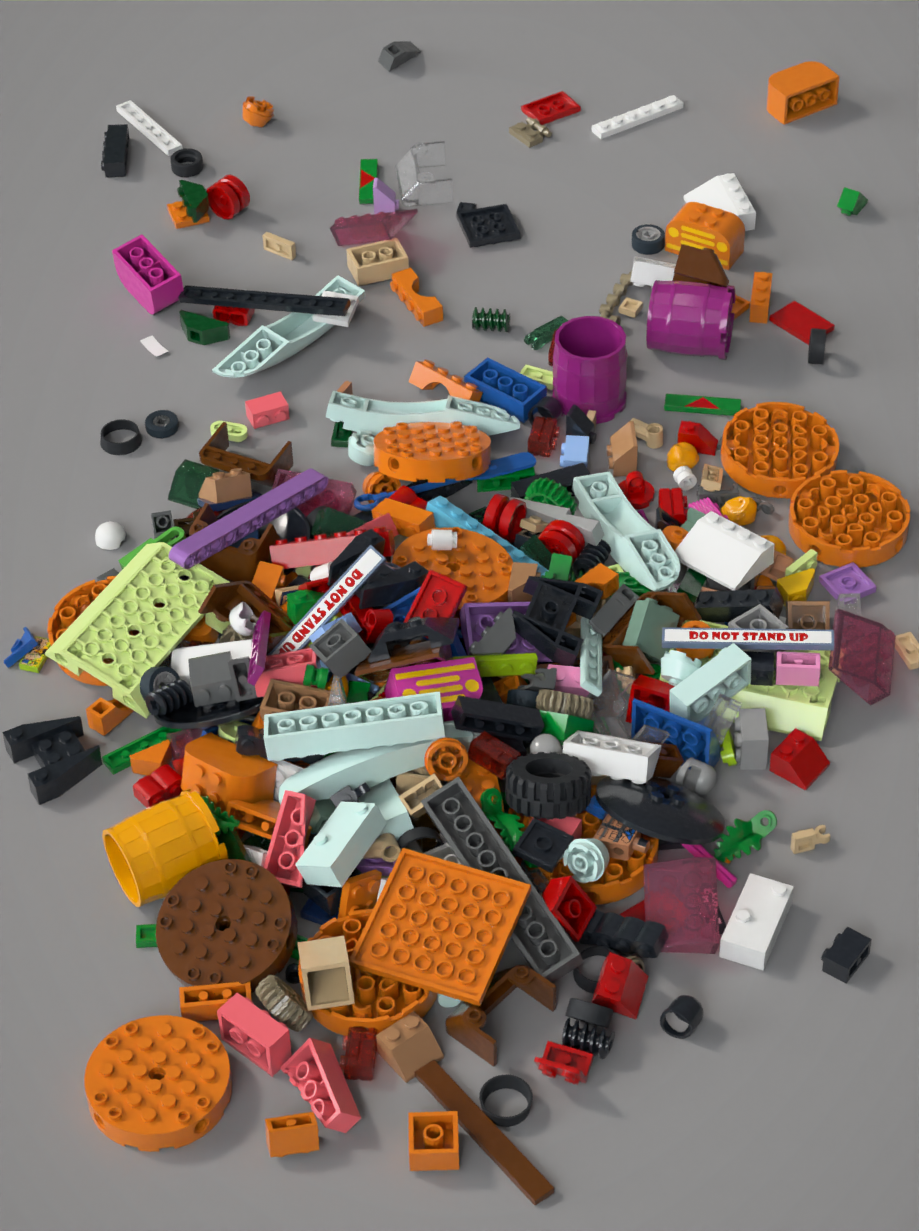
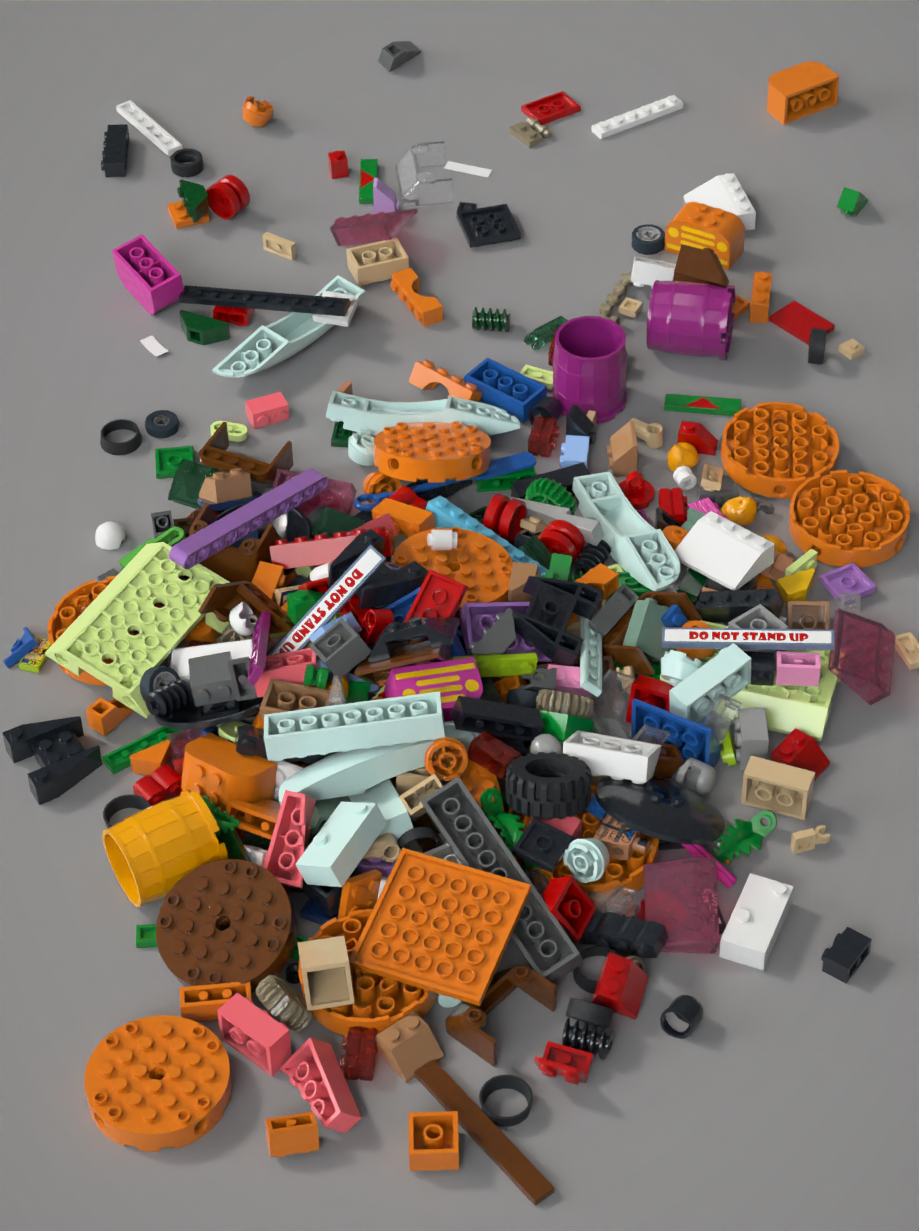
plate [330,782,370,808] -> none
none -> black tyre [103,794,151,828]
none -> green tile [155,446,195,479]
none -> red brick [328,150,349,179]
none -> white sticker [443,161,492,177]
none -> clear slope [587,886,641,917]
none -> blue plate [661,605,688,628]
none -> tan brick [741,756,815,820]
none -> tan plate [838,338,865,360]

